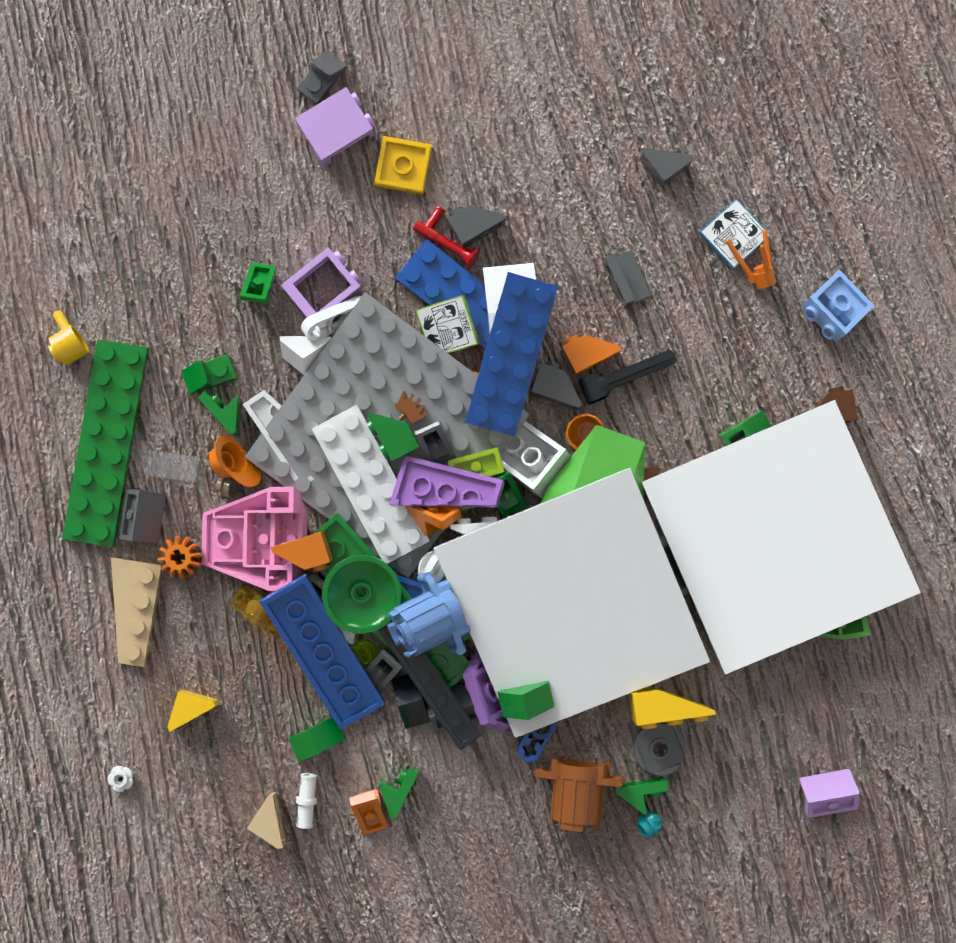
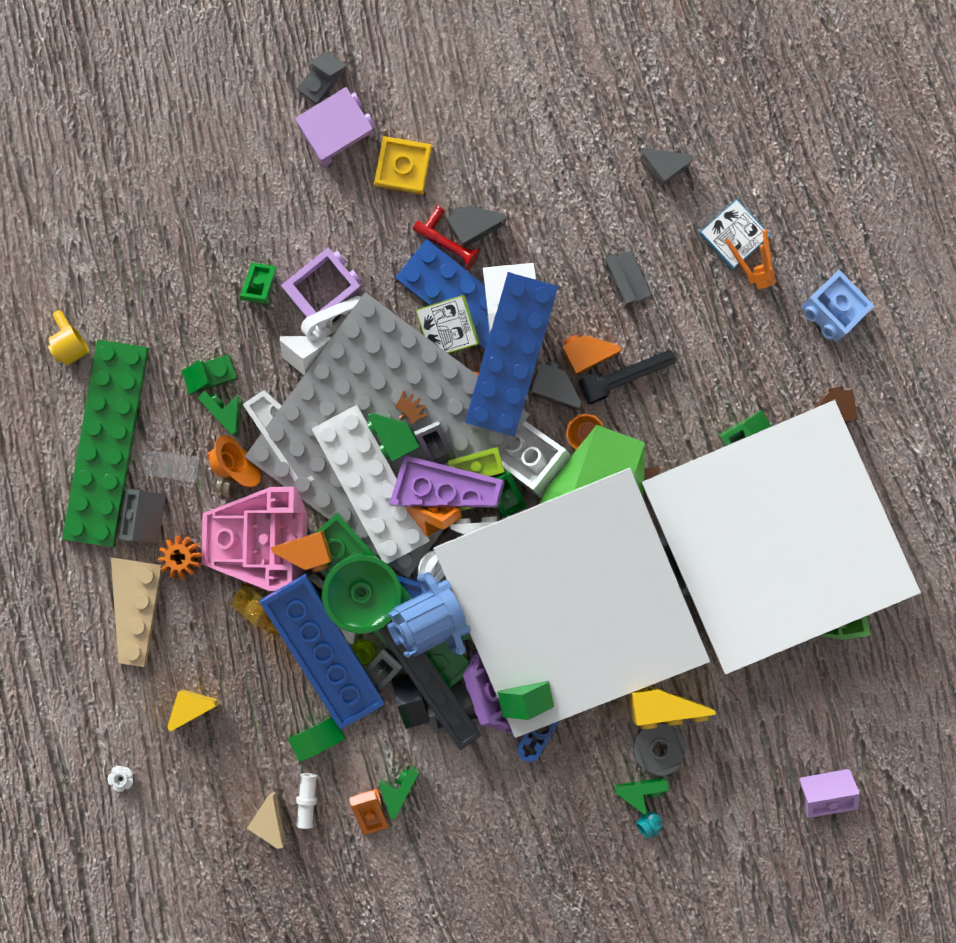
dark orange container [534,756,625,832] -> none

